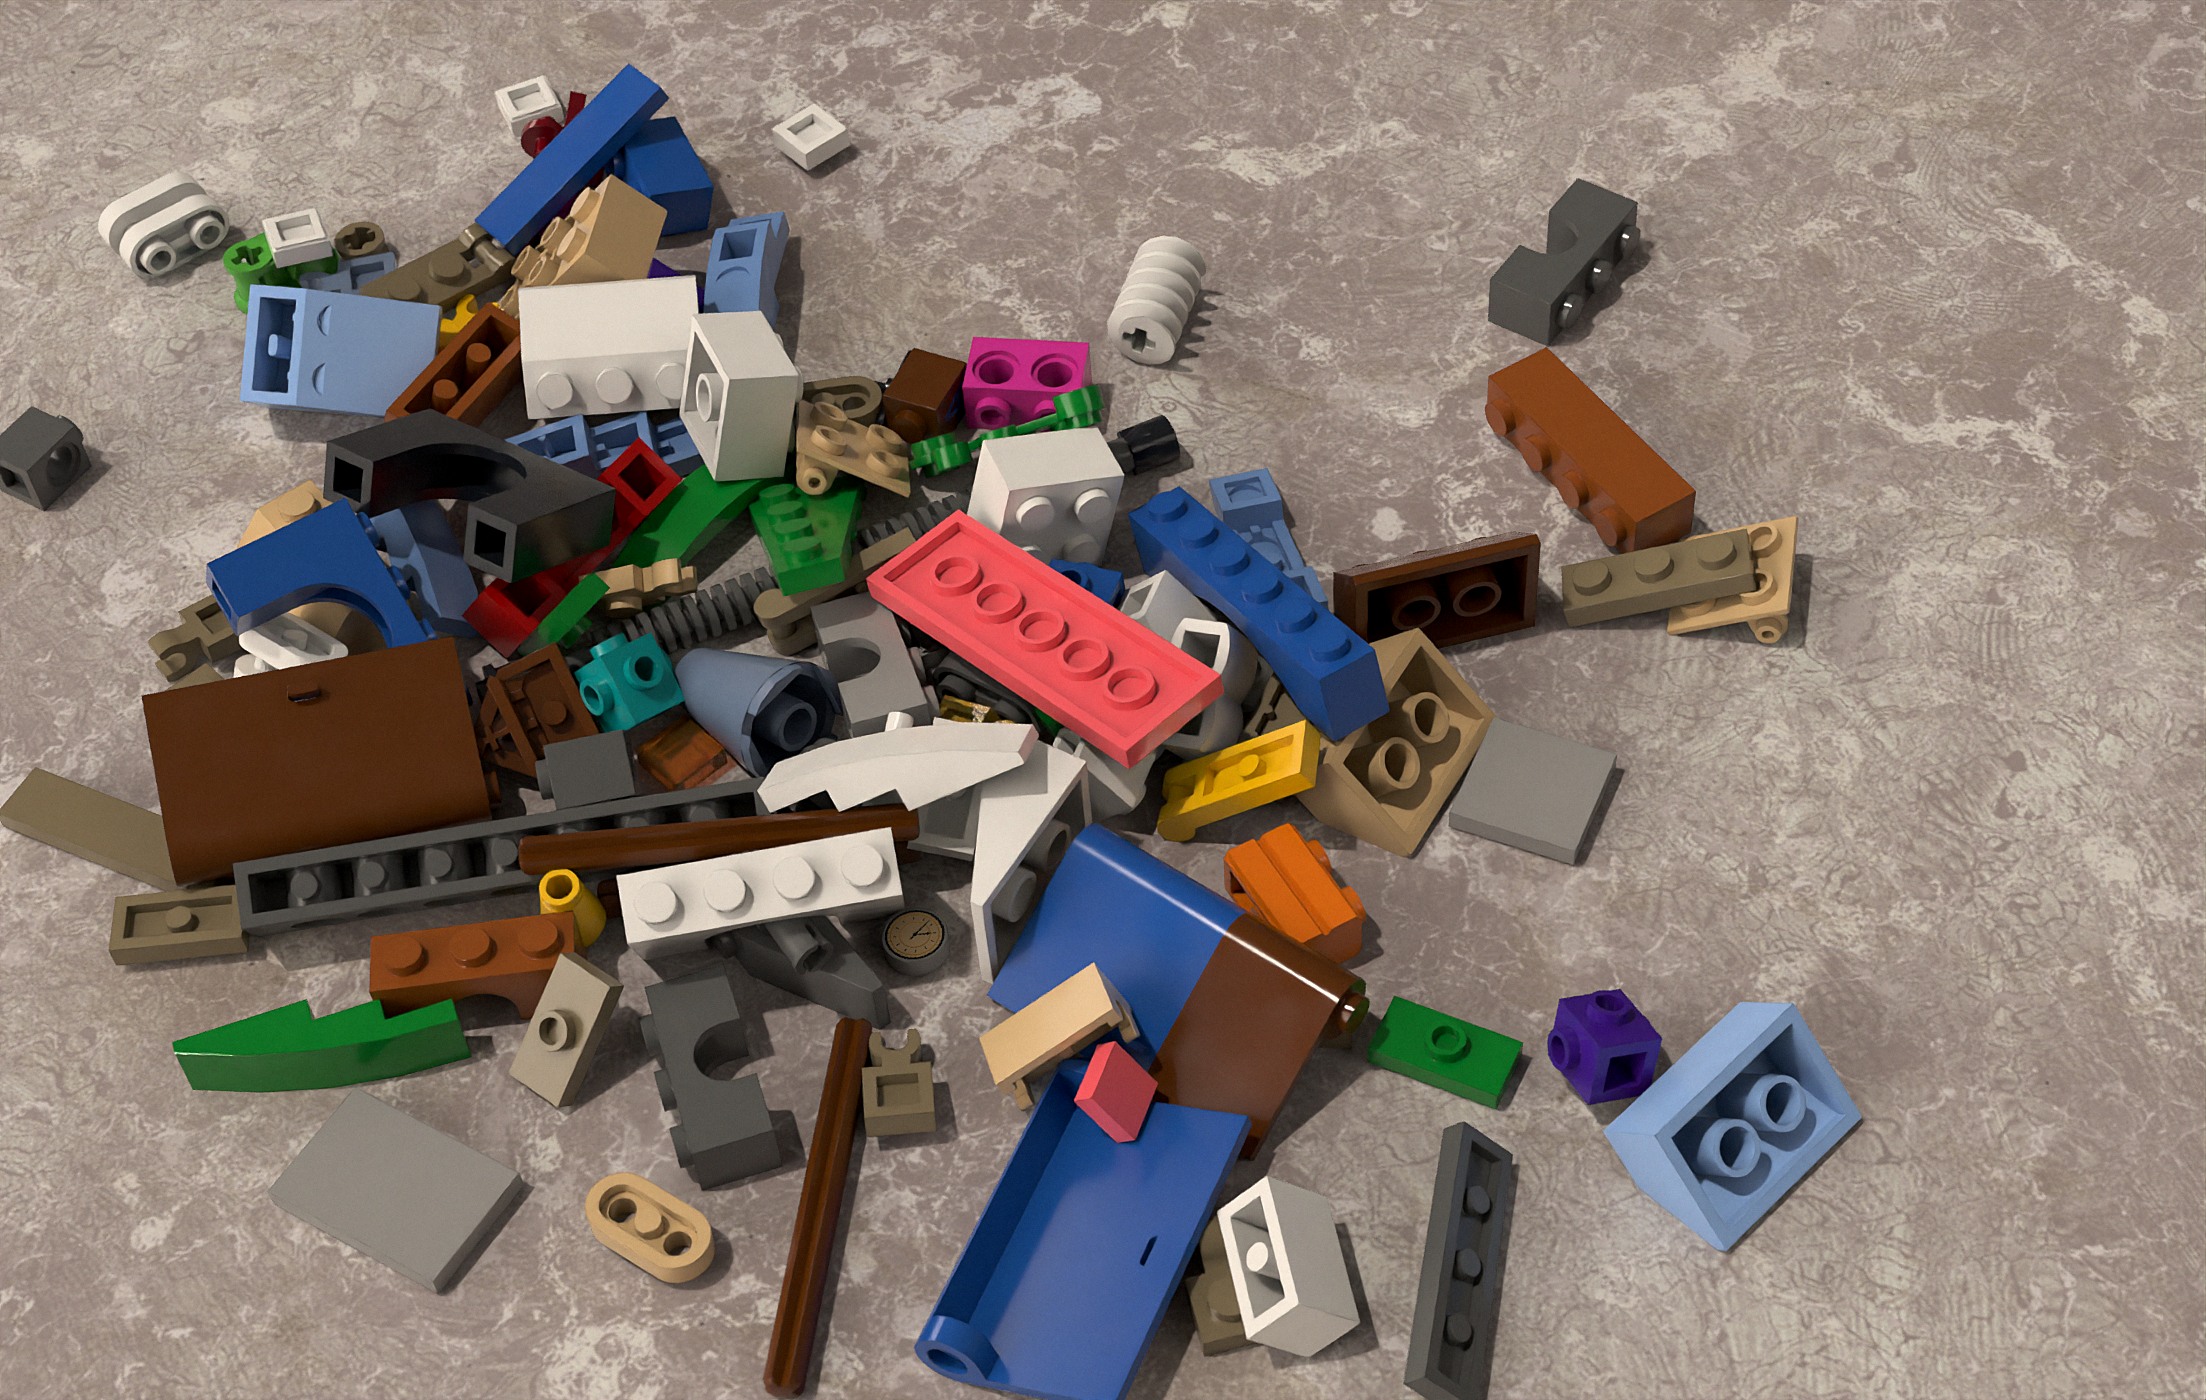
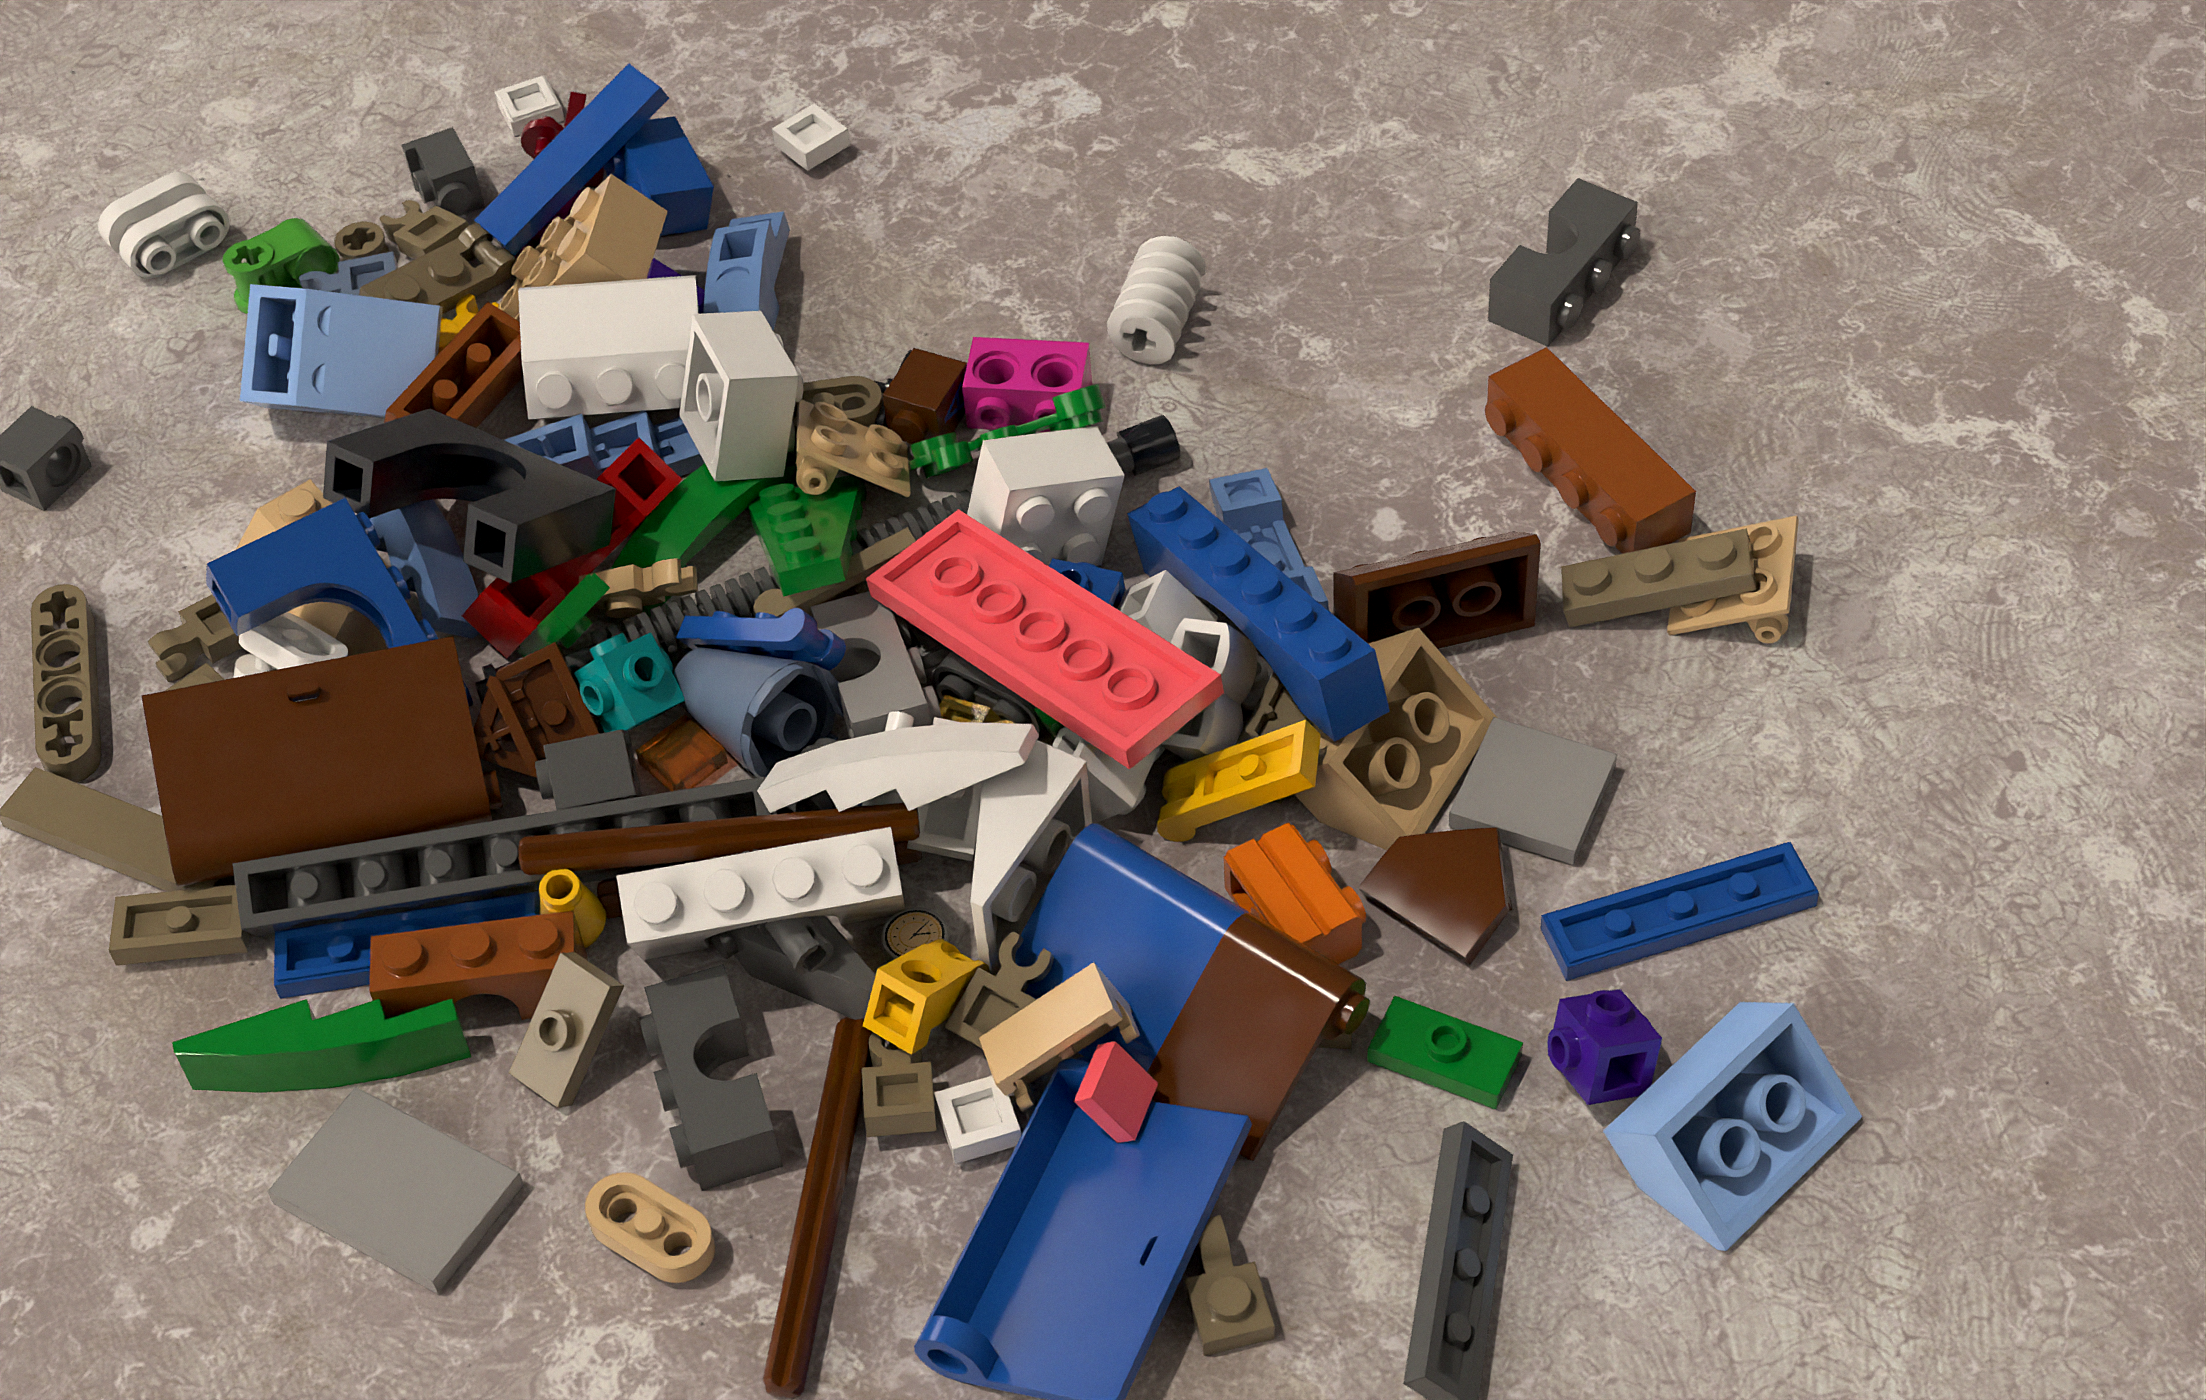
white tile [262,208,333,268] -> none
white brick [1217,1176,1360,1358] -> none
none -> dark tan beam [31,584,102,783]
none -> blue tile [274,891,540,999]
none -> dark tan plate [379,200,469,259]
none -> dark grey brick [401,127,485,216]
none -> blue plate [676,608,846,671]
none -> yellow leg [863,938,990,1055]
none -> white plate [934,1076,1021,1164]
none -> dark tan plate [944,931,1054,1050]
none -> reddish brown slope [1358,827,1513,965]
none -> blue tile [1540,842,1819,981]

